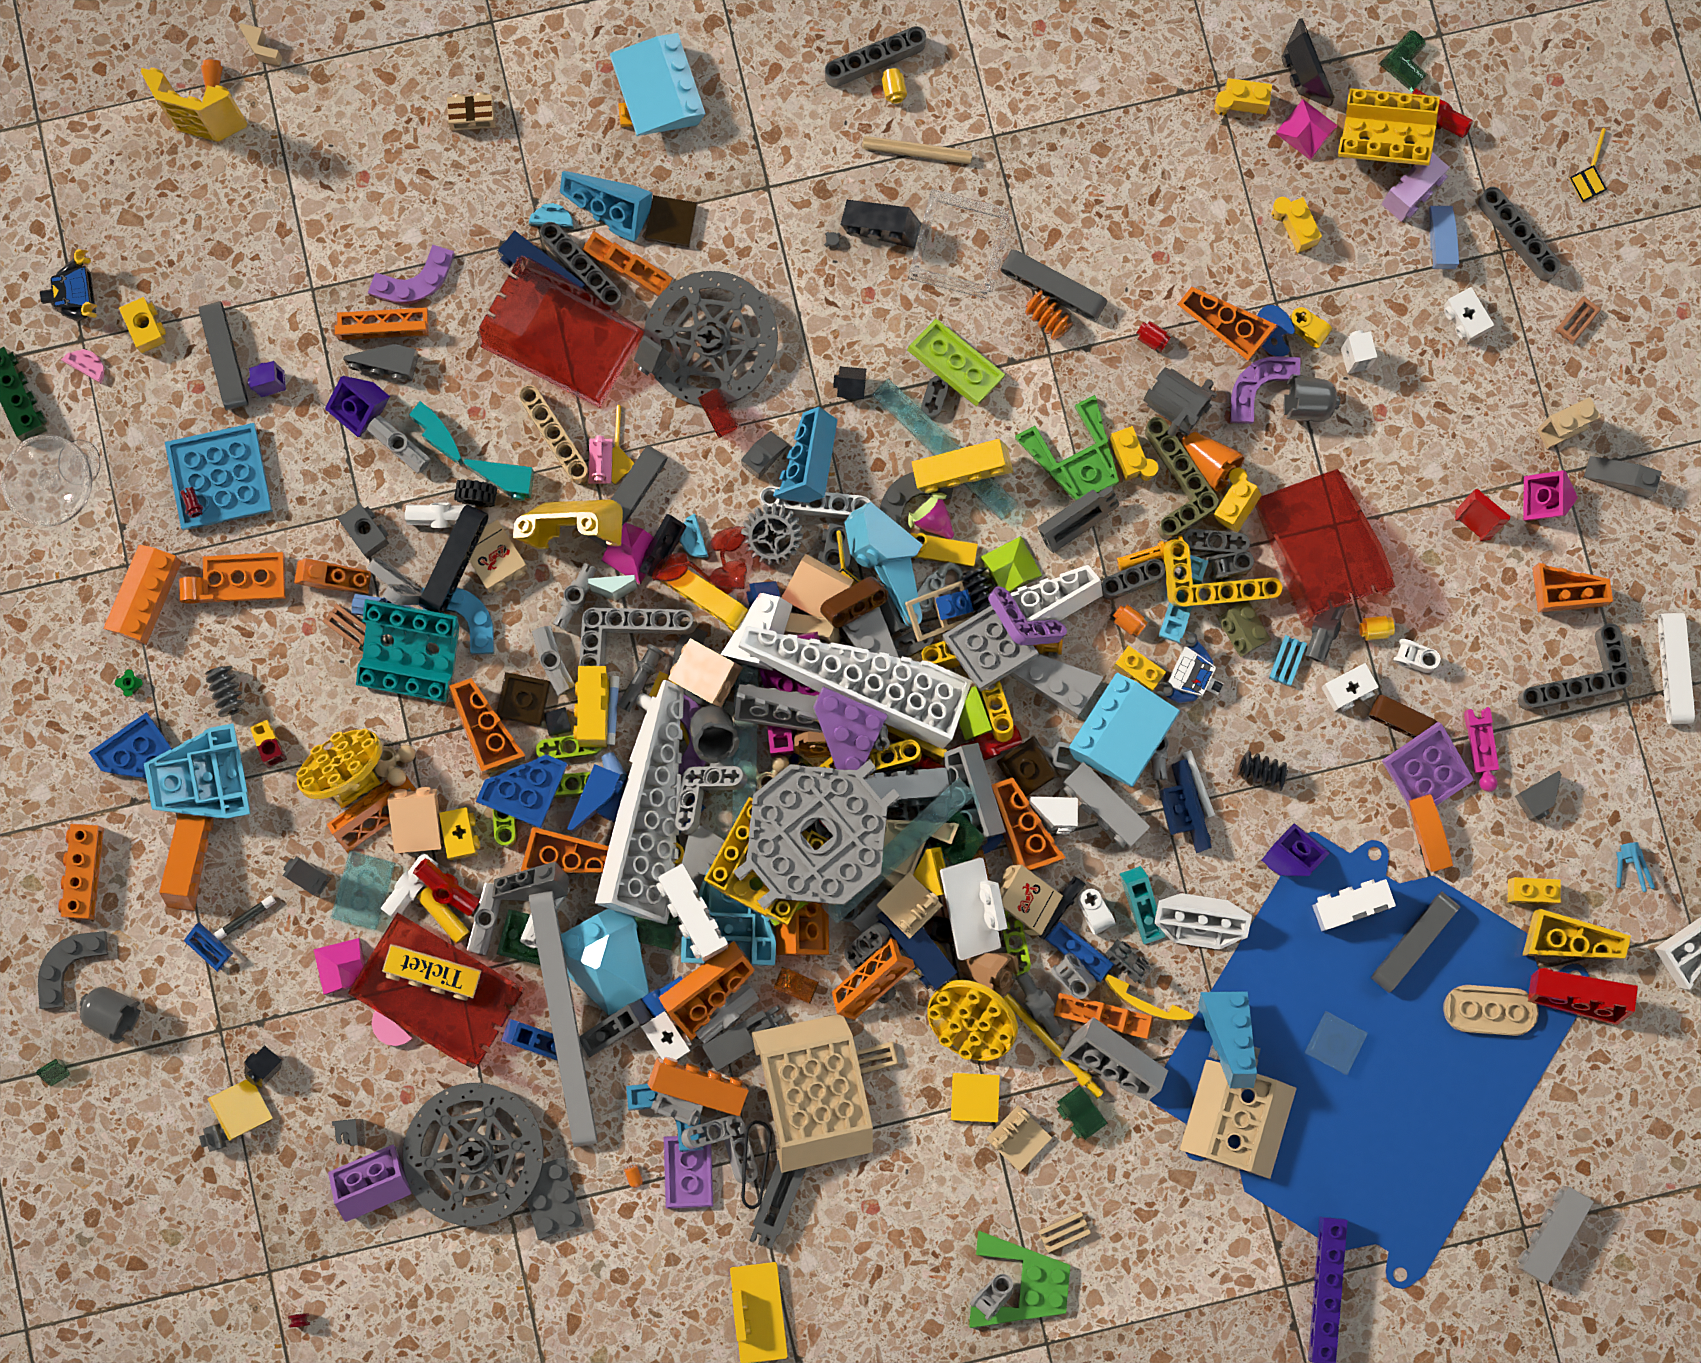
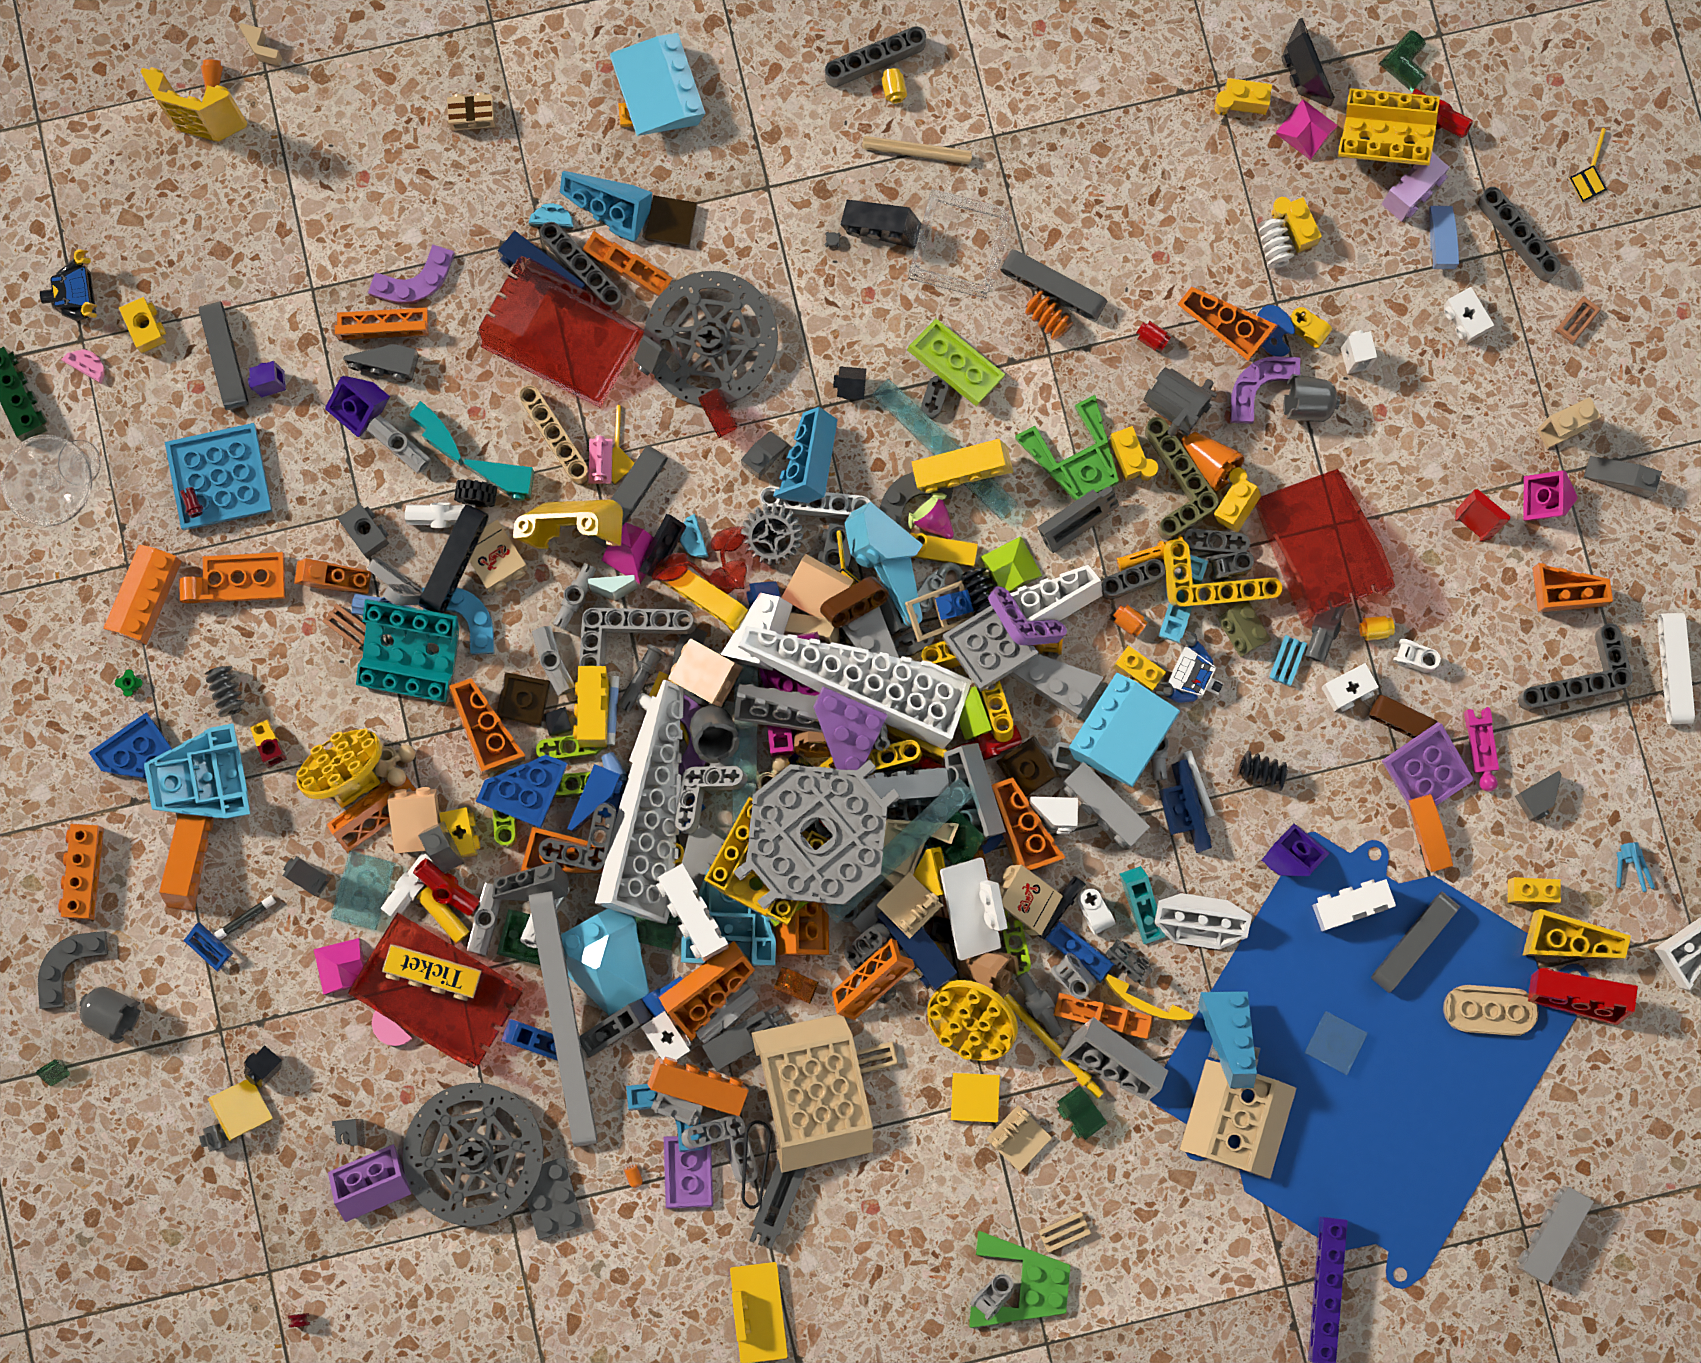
none -> dark grey slope [418,821,465,873]
none -> dark grey beam [539,802,616,870]
none -> white piece [1258,218,1294,269]

